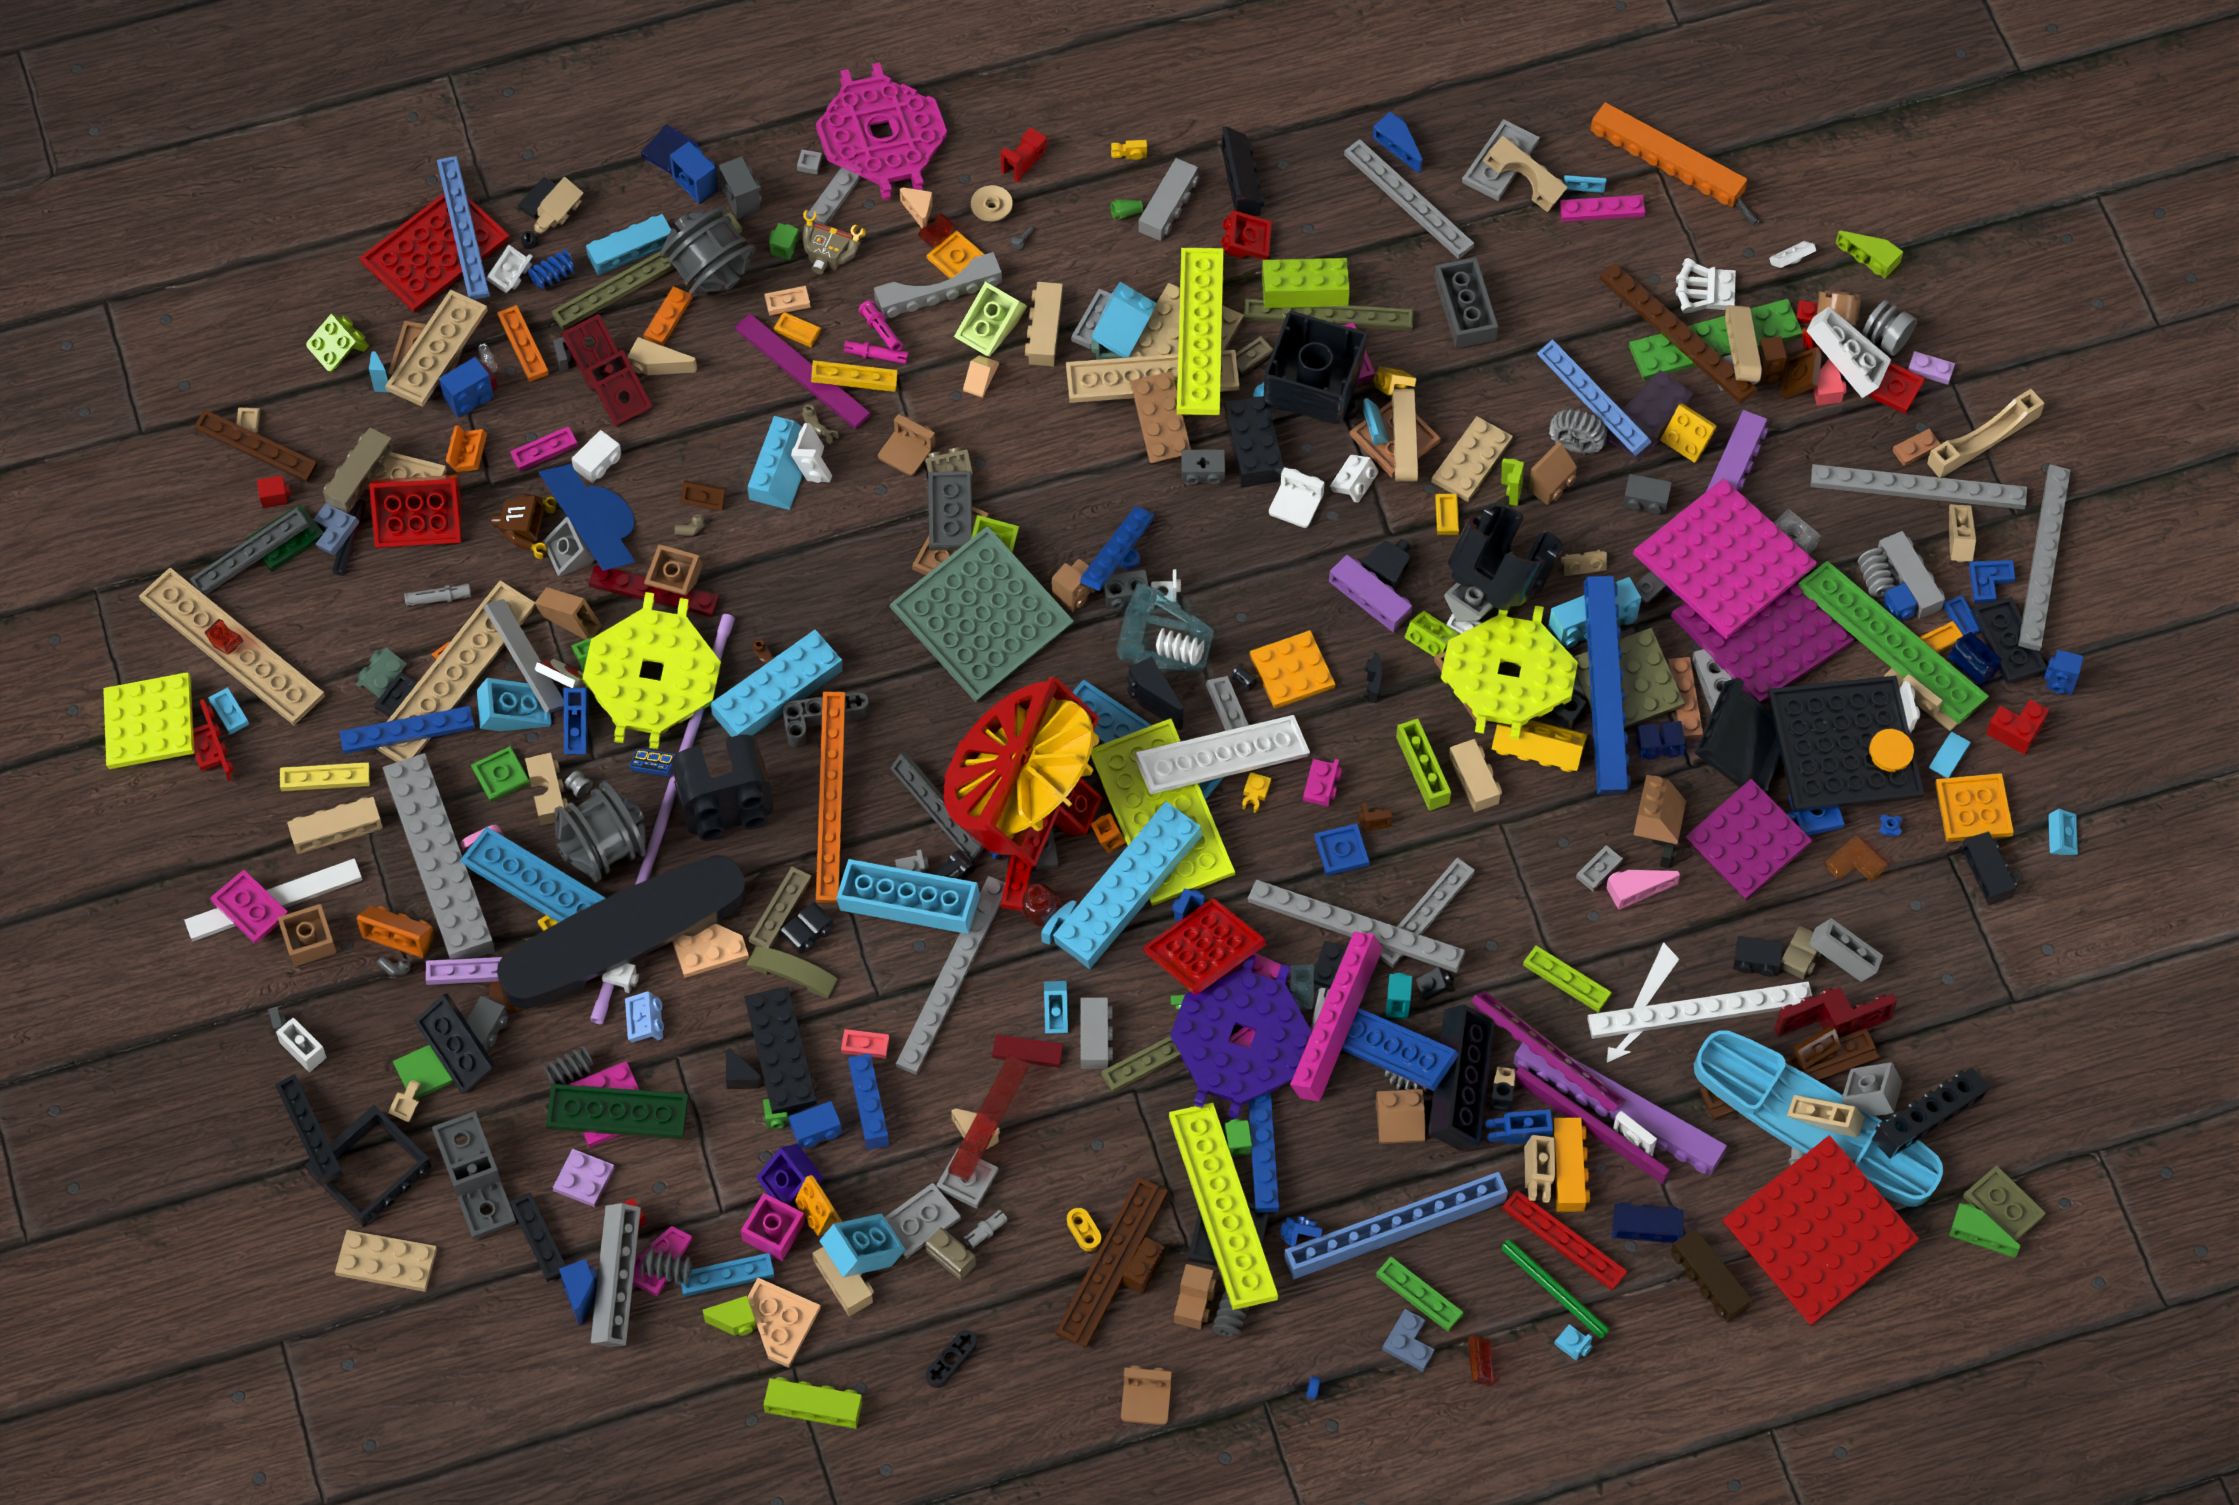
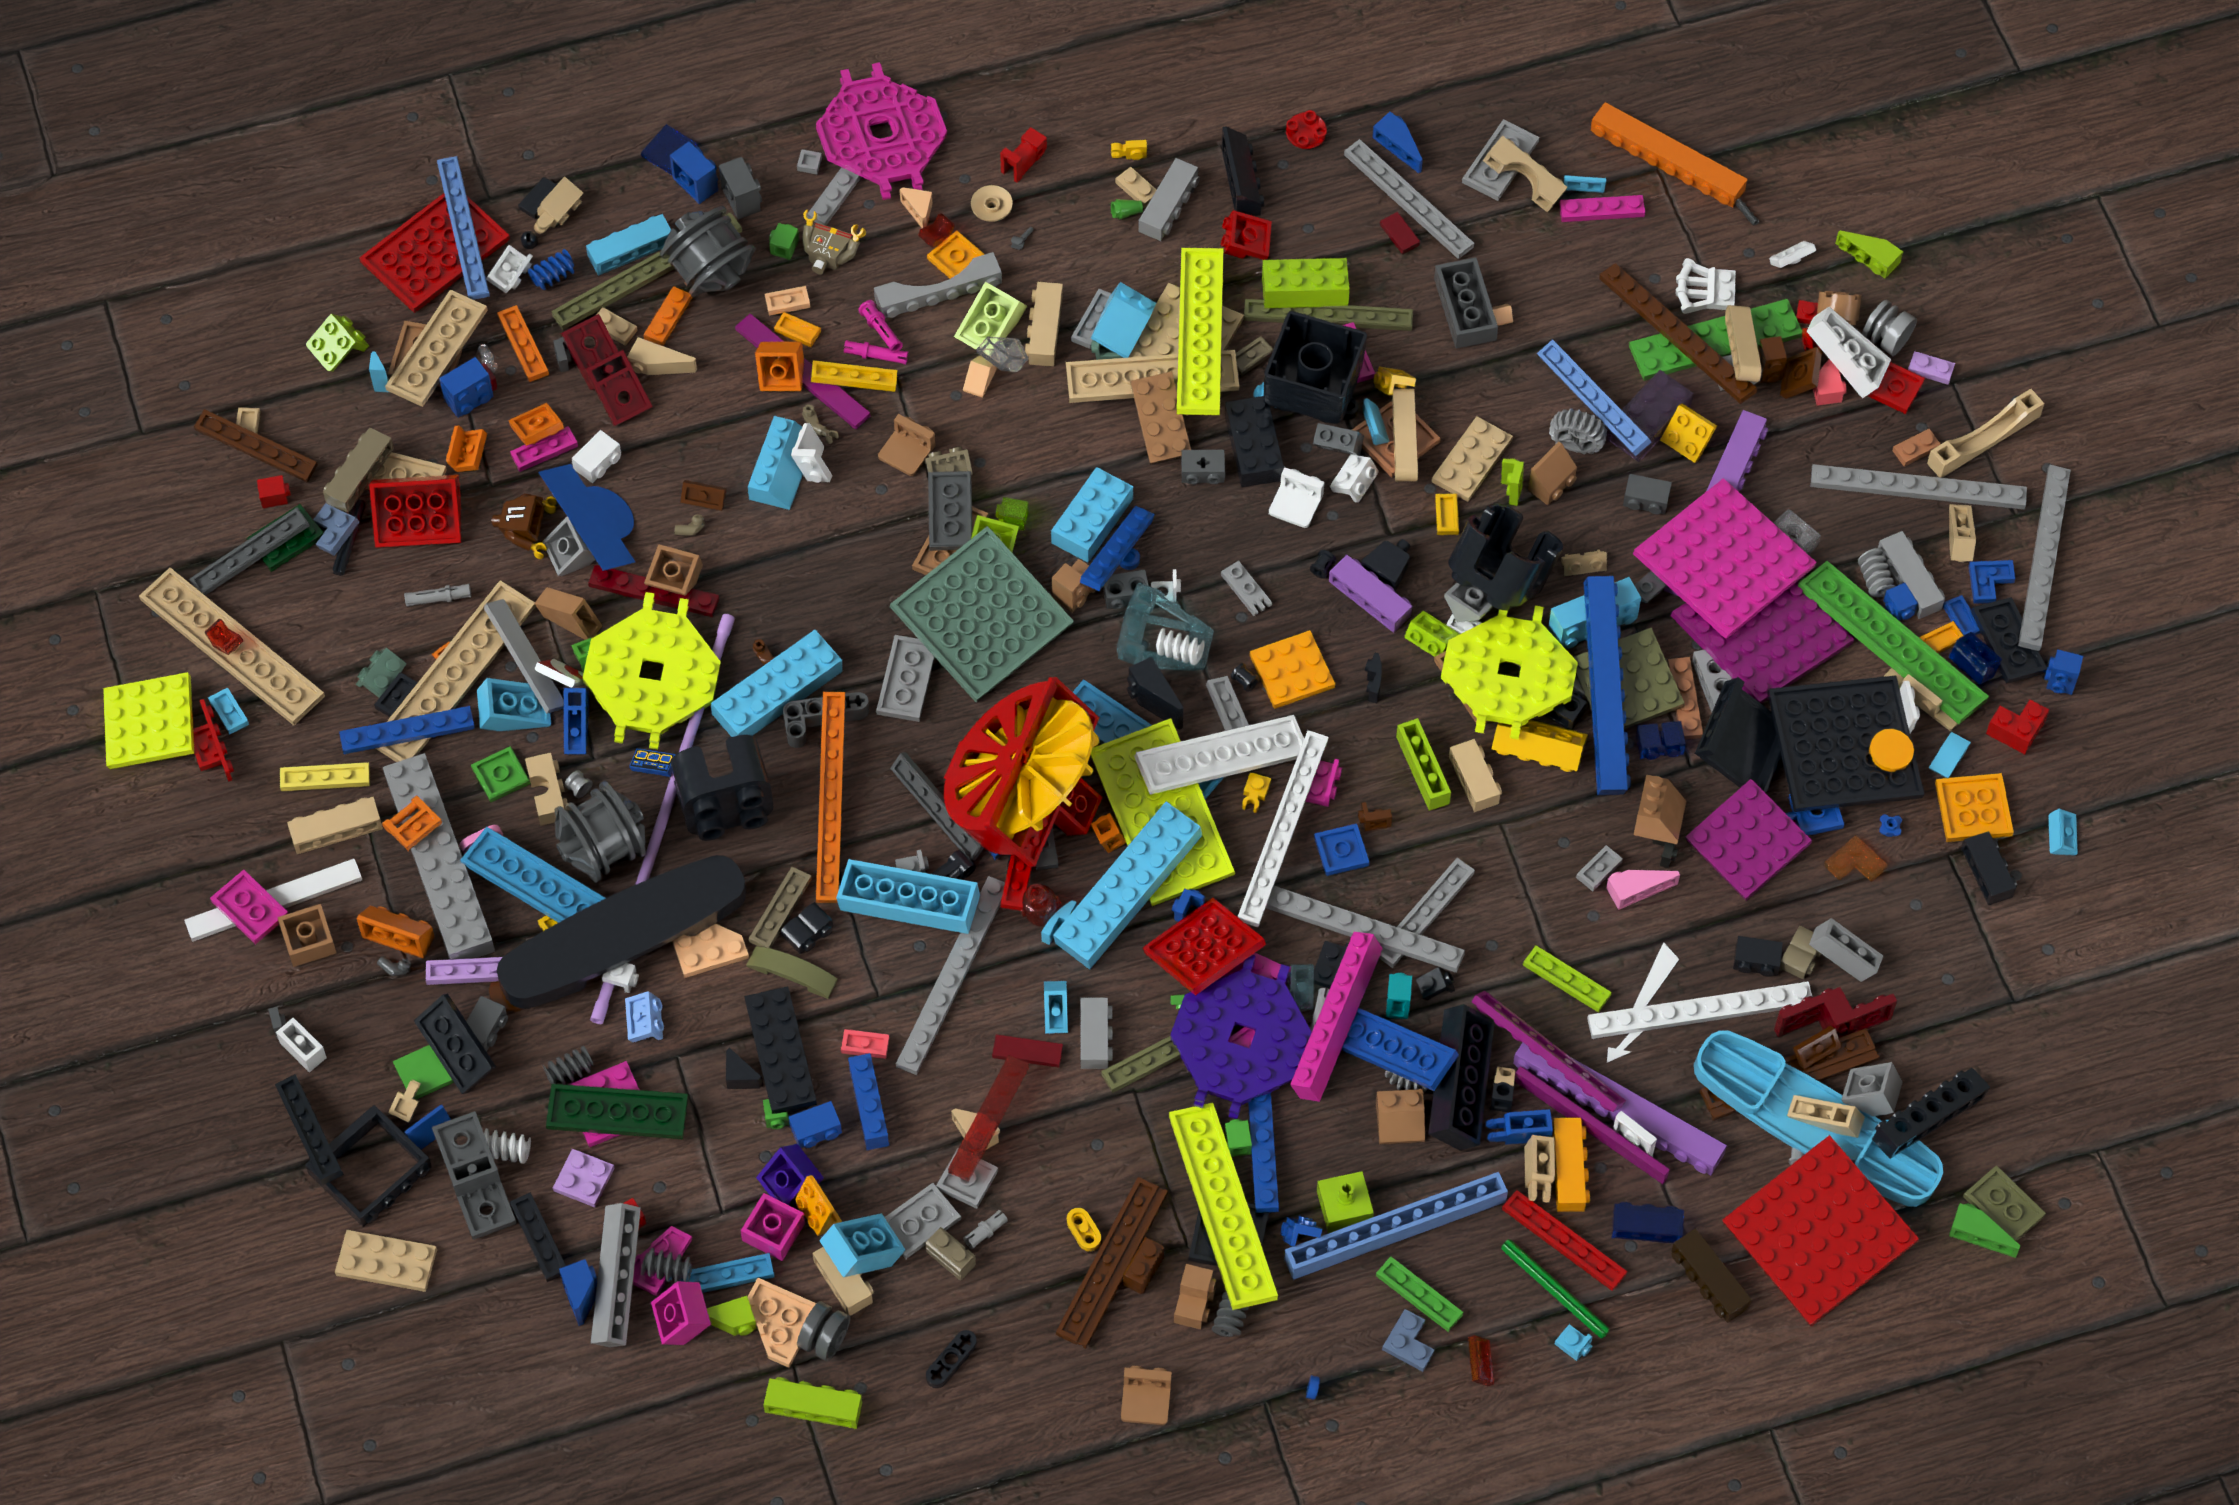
none -> orange plate [382,795,442,851]
none -> blue slope [405,1105,451,1150]
none -> white piece [484,1128,531,1164]
none -> orange plate [508,403,564,446]
none -> tan plate [596,307,638,346]
none -> dark pink brick [651,1281,711,1345]
none -> orange slope [755,342,804,391]
none -> dark grey wheel [797,1301,851,1361]
none -> light grey plate [876,635,935,722]
none -> clear slope [976,337,1029,372]
none -> clear neon green brick [995,497,1029,530]
none -> medium azure brick [1051,467,1133,563]
none -> tan plate [1115,167,1156,208]
none -> light grey hinge [1221,561,1272,616]
none -> white plate [1238,730,1328,927]
none -> red dish [1286,110,1327,149]
none -> black bush [1310,550,1337,578]
none -> dark grey brick [1313,423,1364,456]
none -> lime brick [1317,1171,1374,1233]
none -> dark red tile [1380,212,1420,255]
none -> light nougat slope [1492,304,1513,326]

